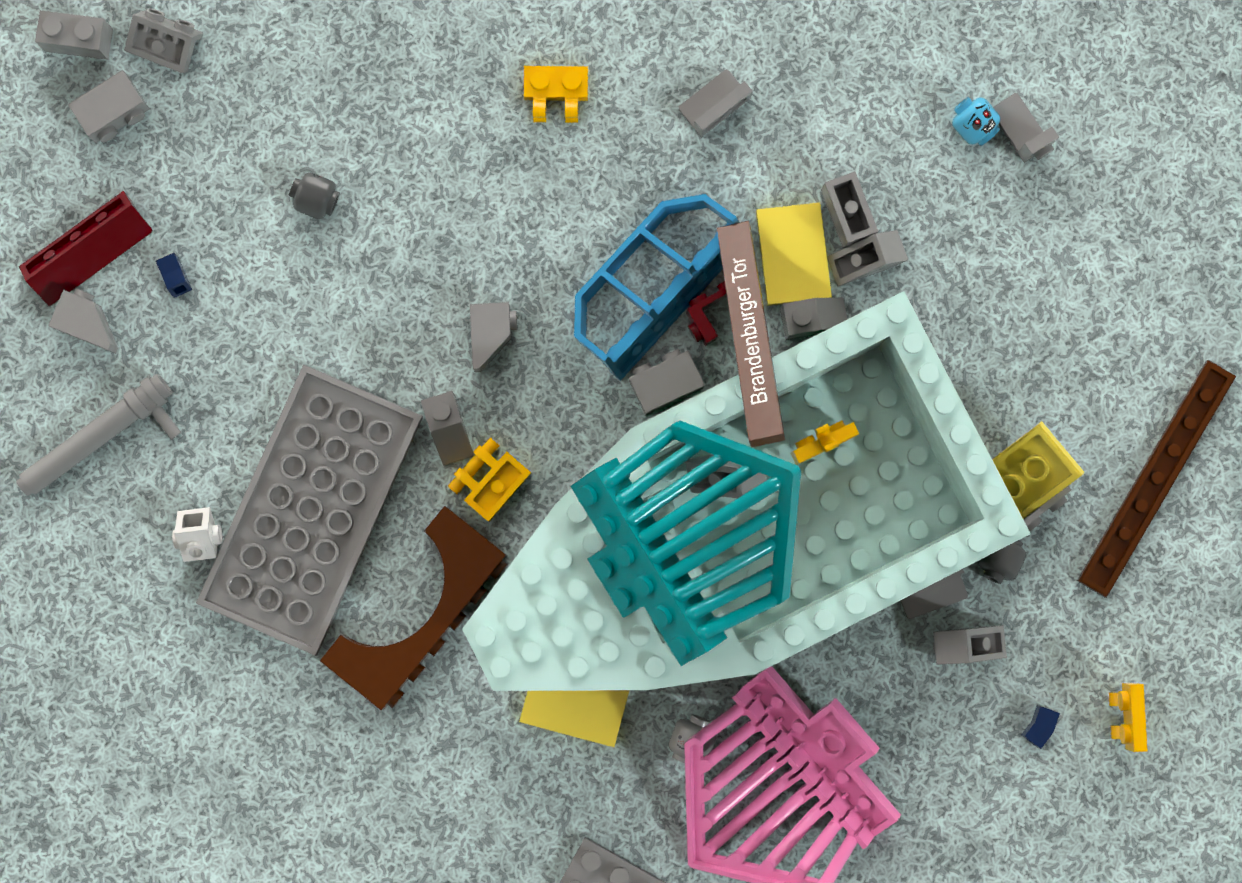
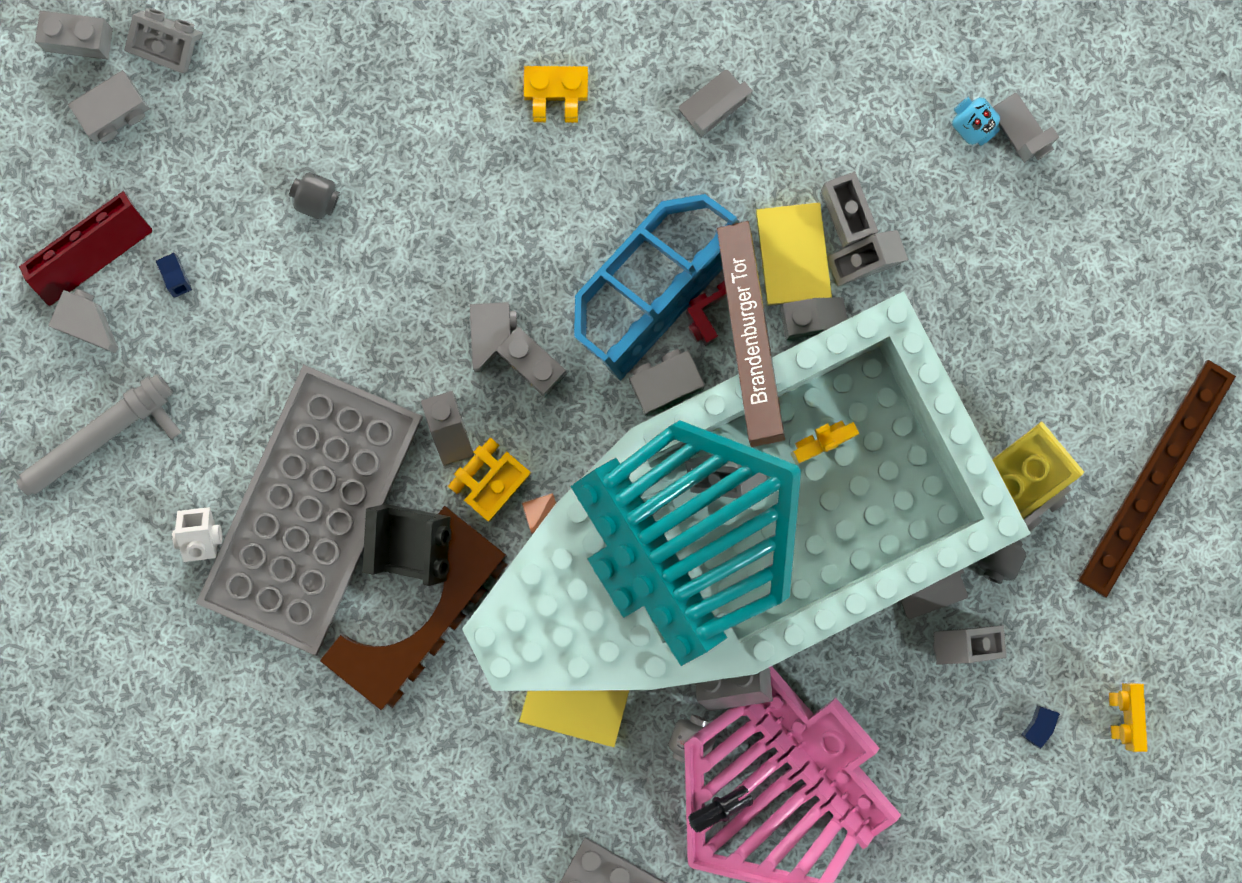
none -> pearl dark grey panel [362,504,452,586]
none -> light grey brick [496,327,567,398]
none -> nougat slope [522,493,556,534]
none -> black axle [688,786,753,832]
none -> light grey brick [695,668,773,711]

